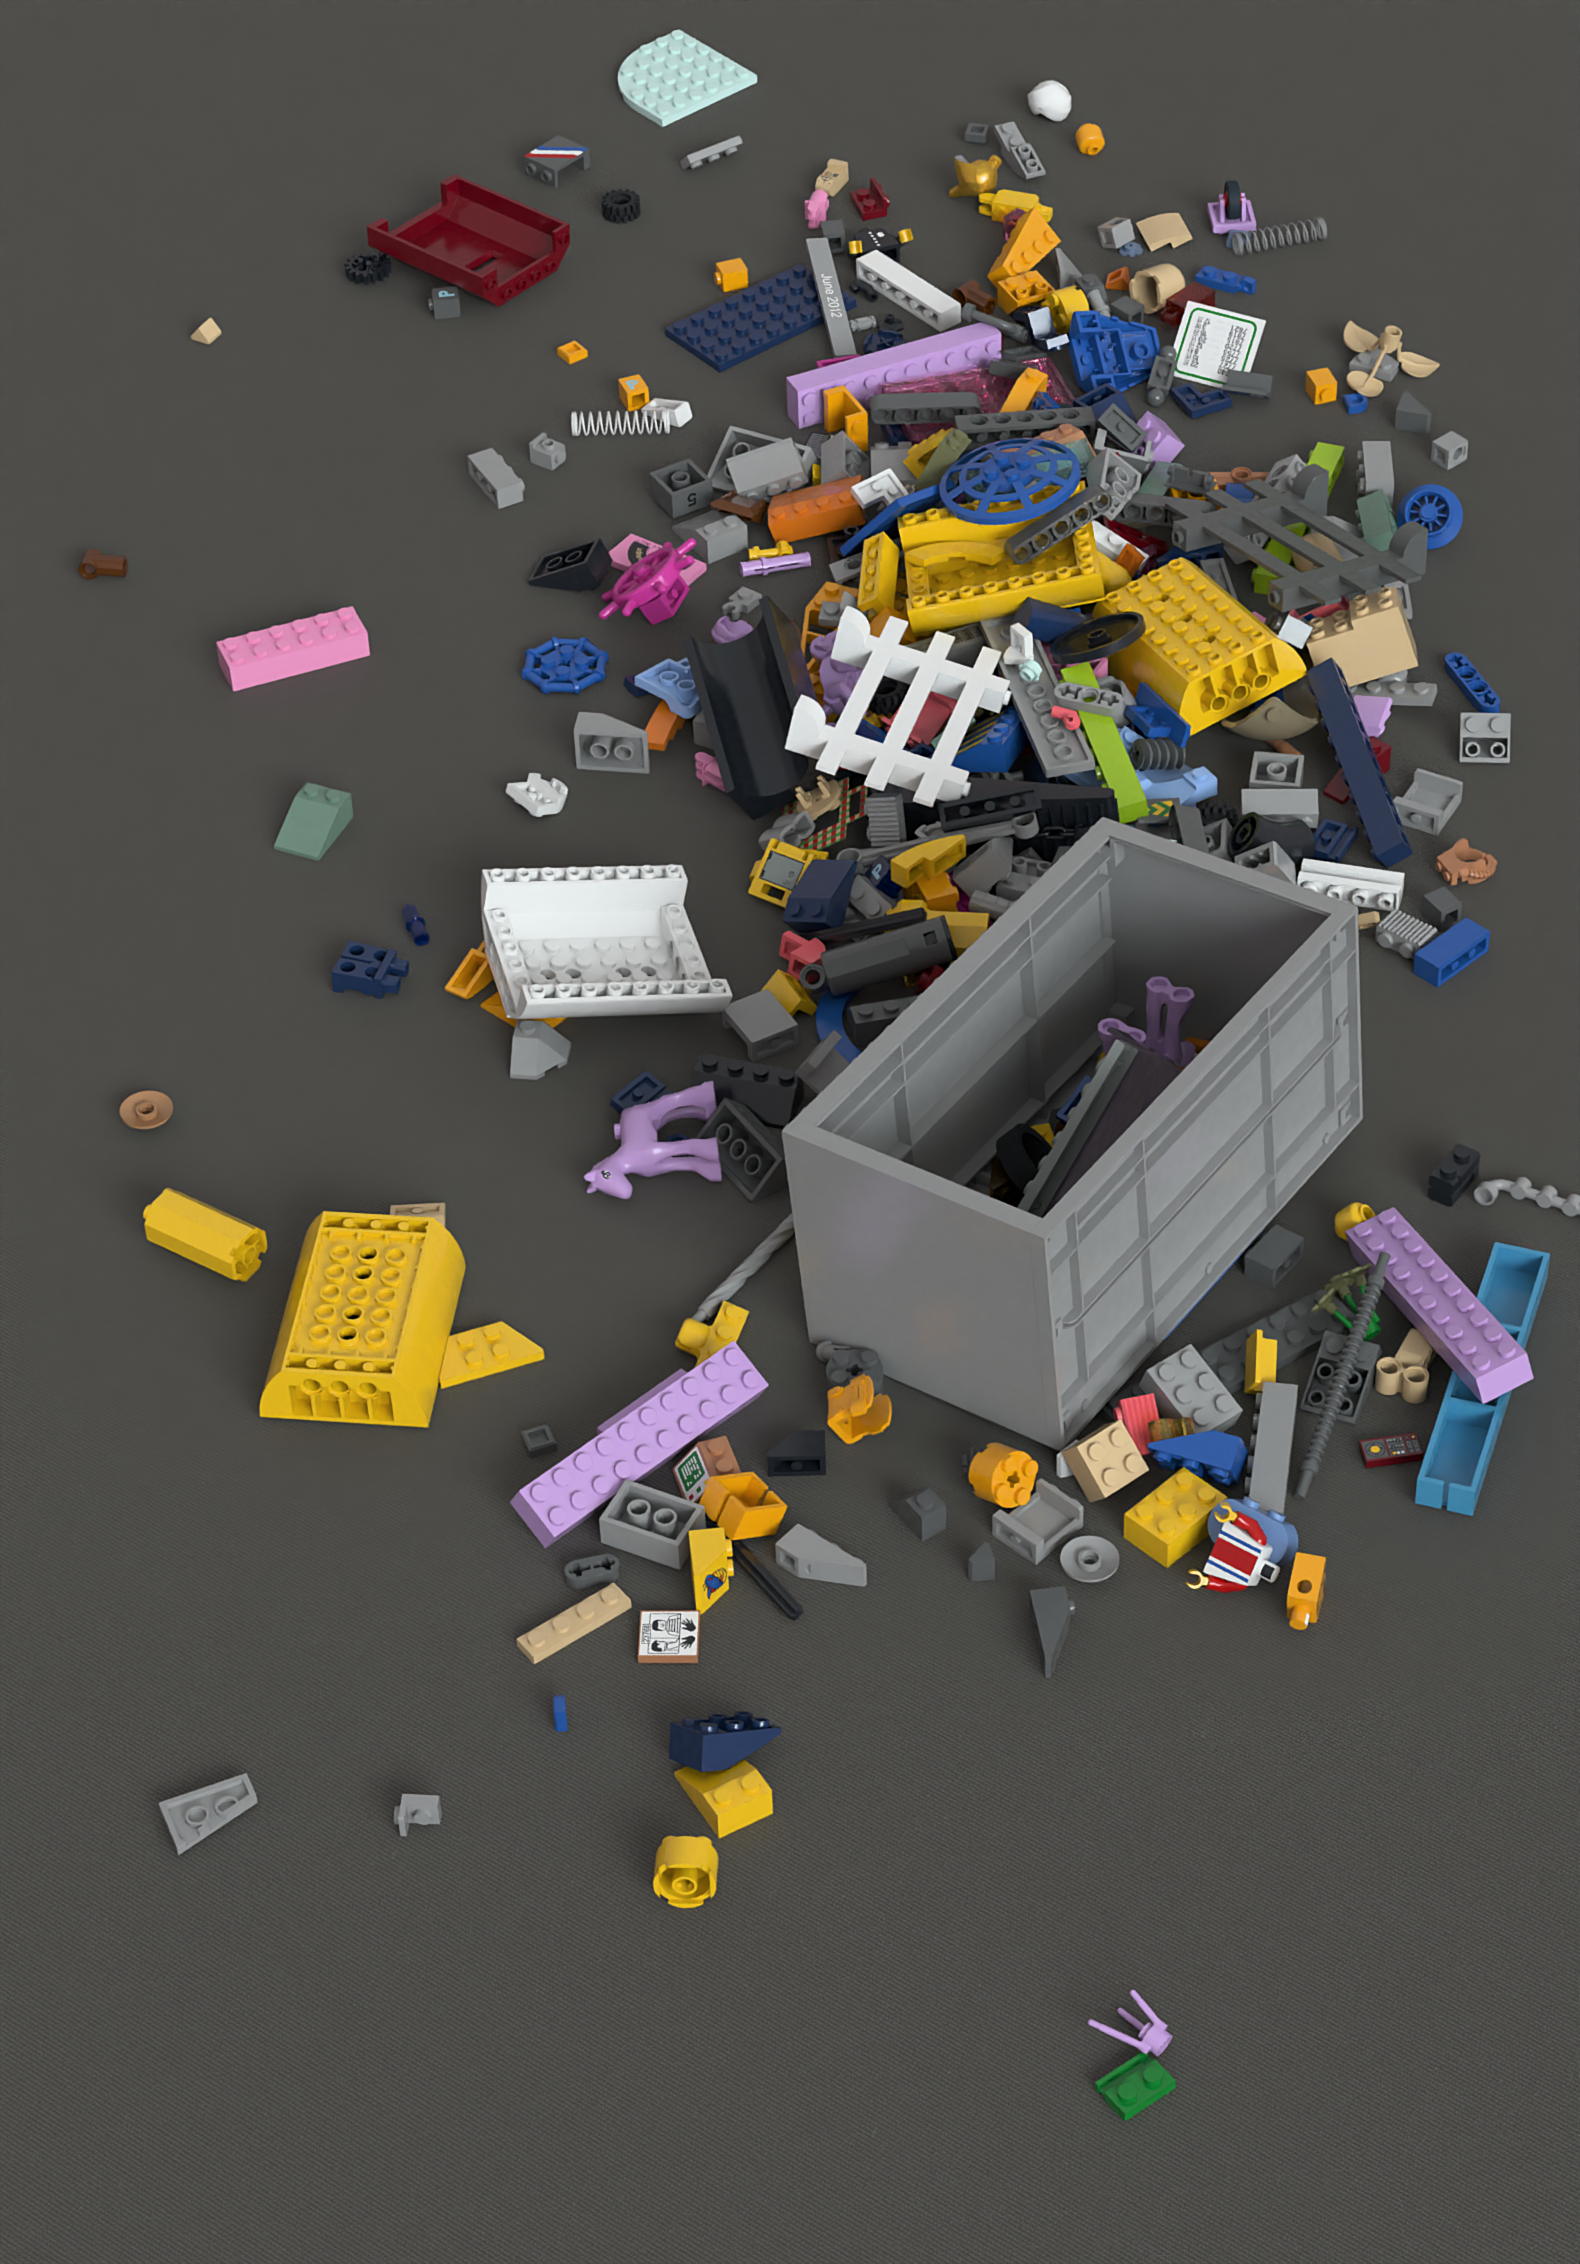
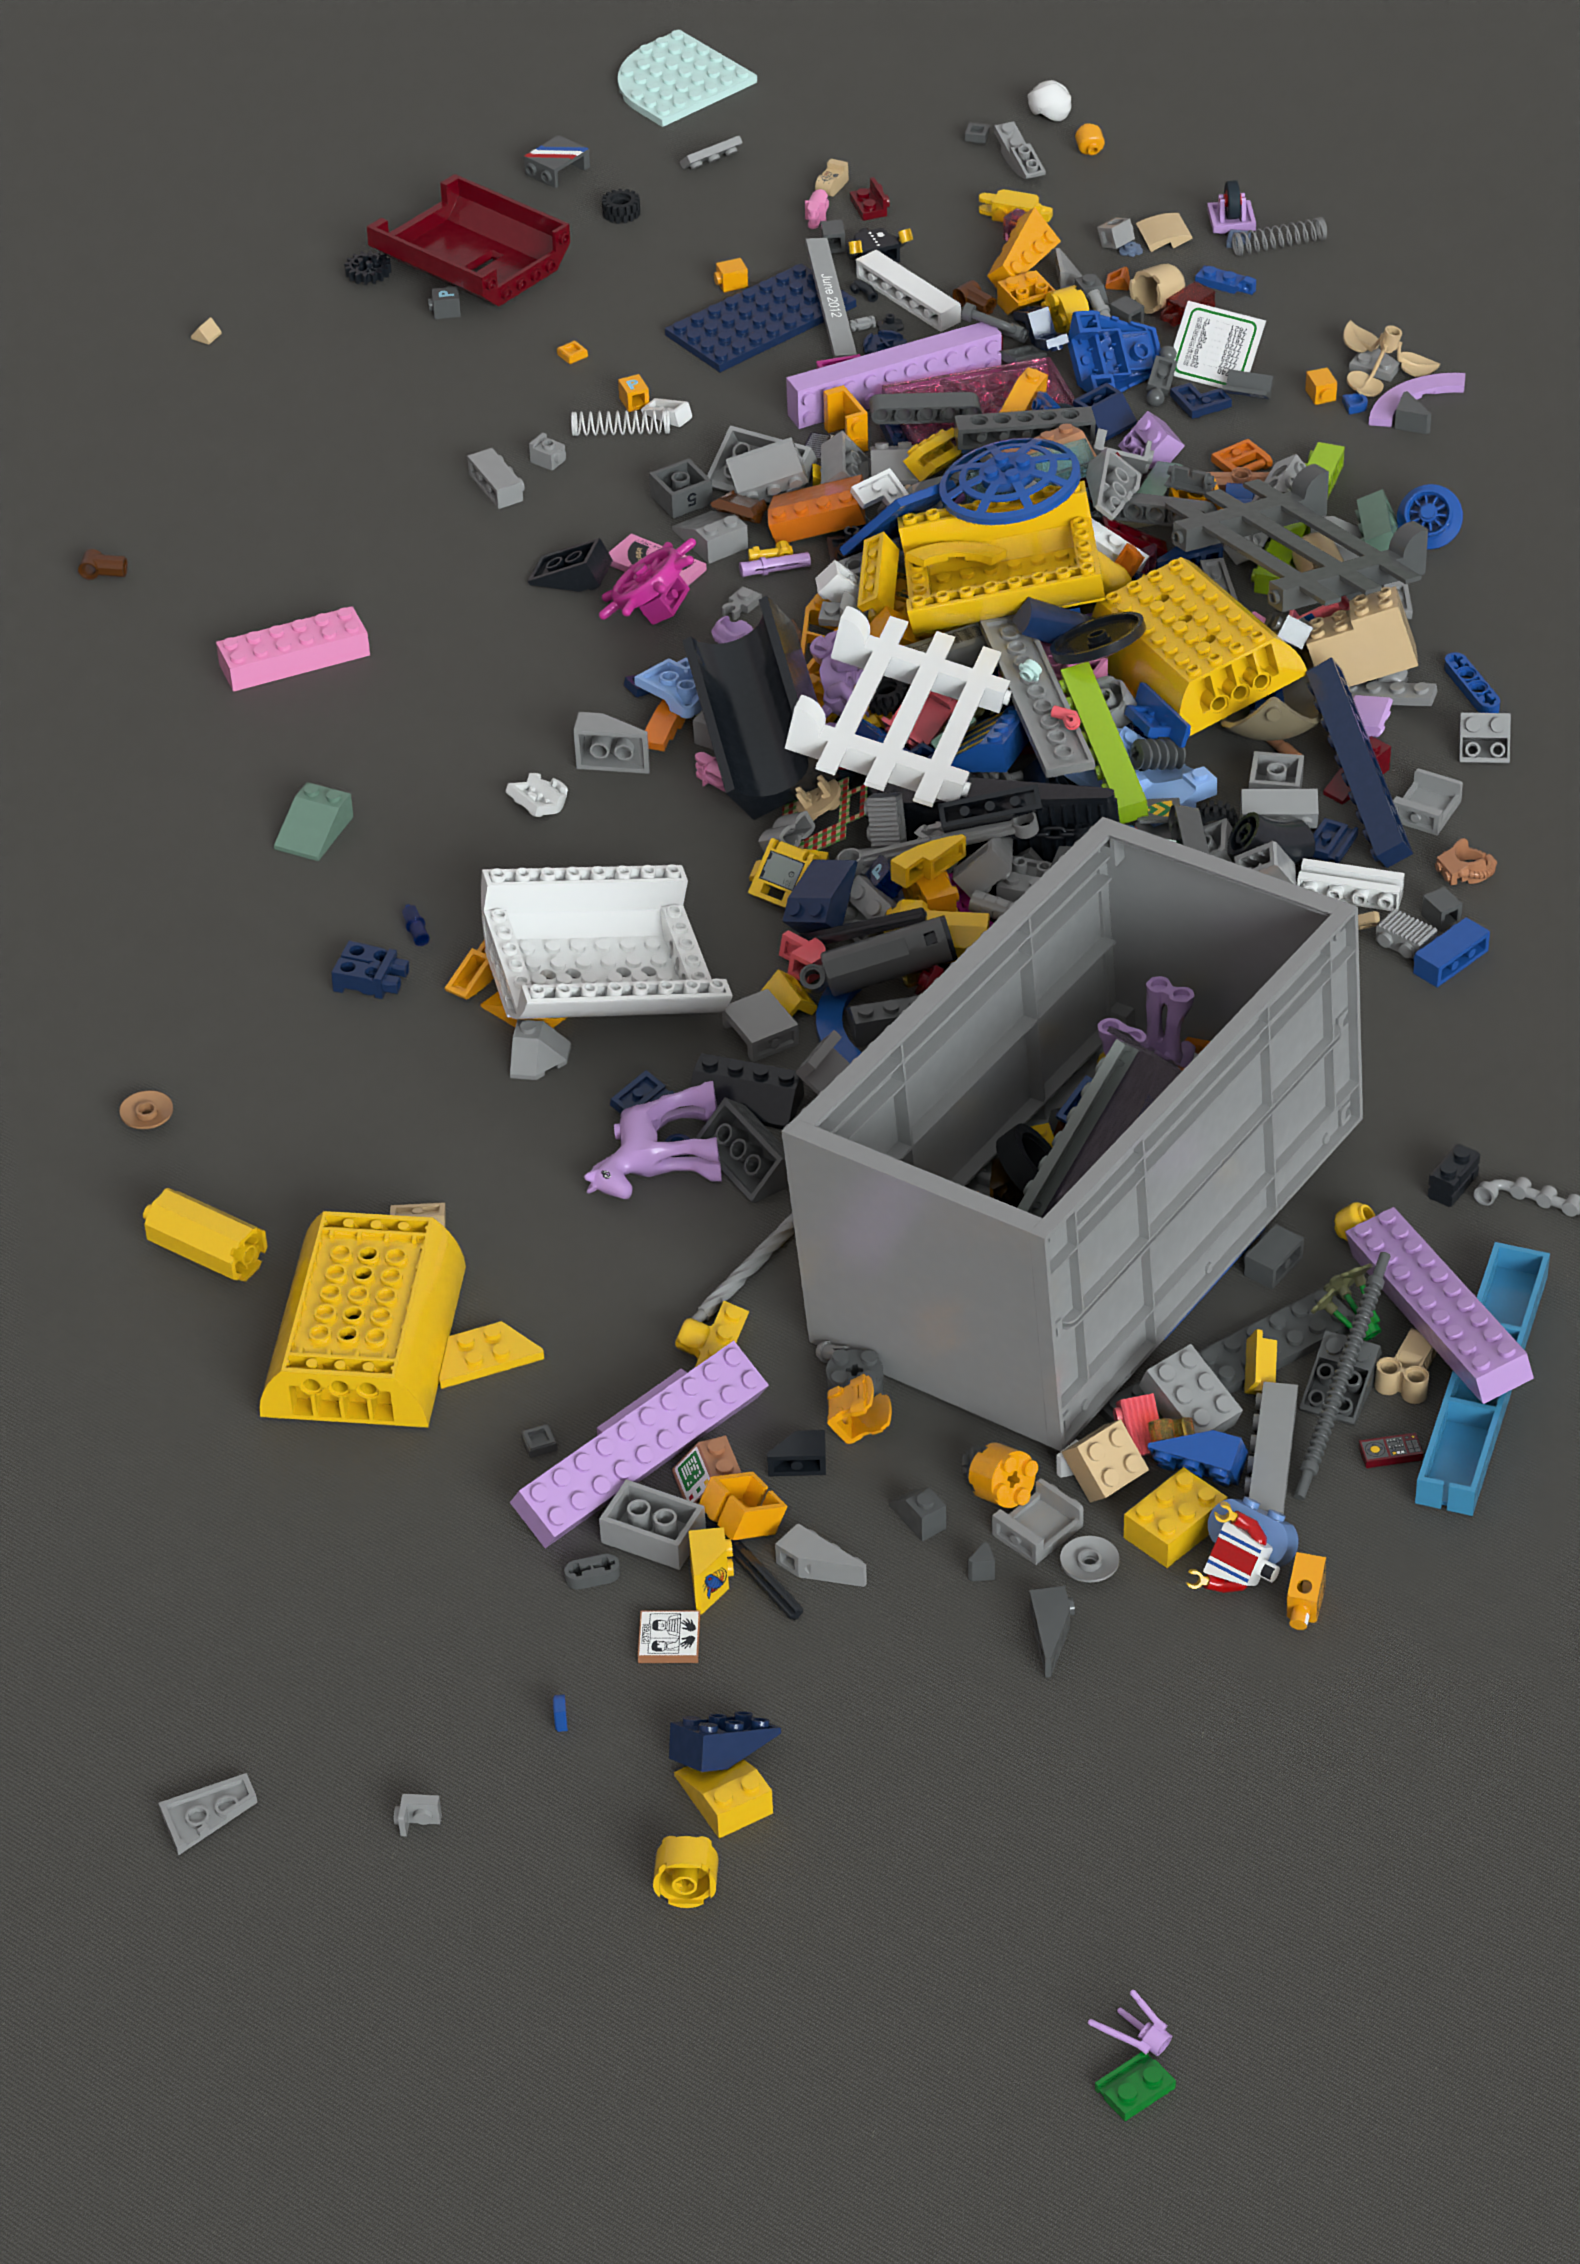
tan plate [516,1583,632,1664] -> none
blue plate [521,636,609,695] -> none
olive brick [914,428,972,491] -> none
pearl gold piece [948,155,1002,198] -> none
dark grey slope [989,358,1038,380] -> none
white tile [1003,623,1034,665] -> none
dark grey beam [1004,485,1113,564] -> none
light grey beam [1054,682,1124,717] -> none
dark grey panel [1095,403,1147,453] -> none
light grey brick [1356,441,1394,507] -> none
light grey brick [1431,431,1468,470] -> none
none -> white slope [815,560,860,603]
none -> orange plate [1211,439,1273,472]
none -> lavender tile [1369,373,1466,427]

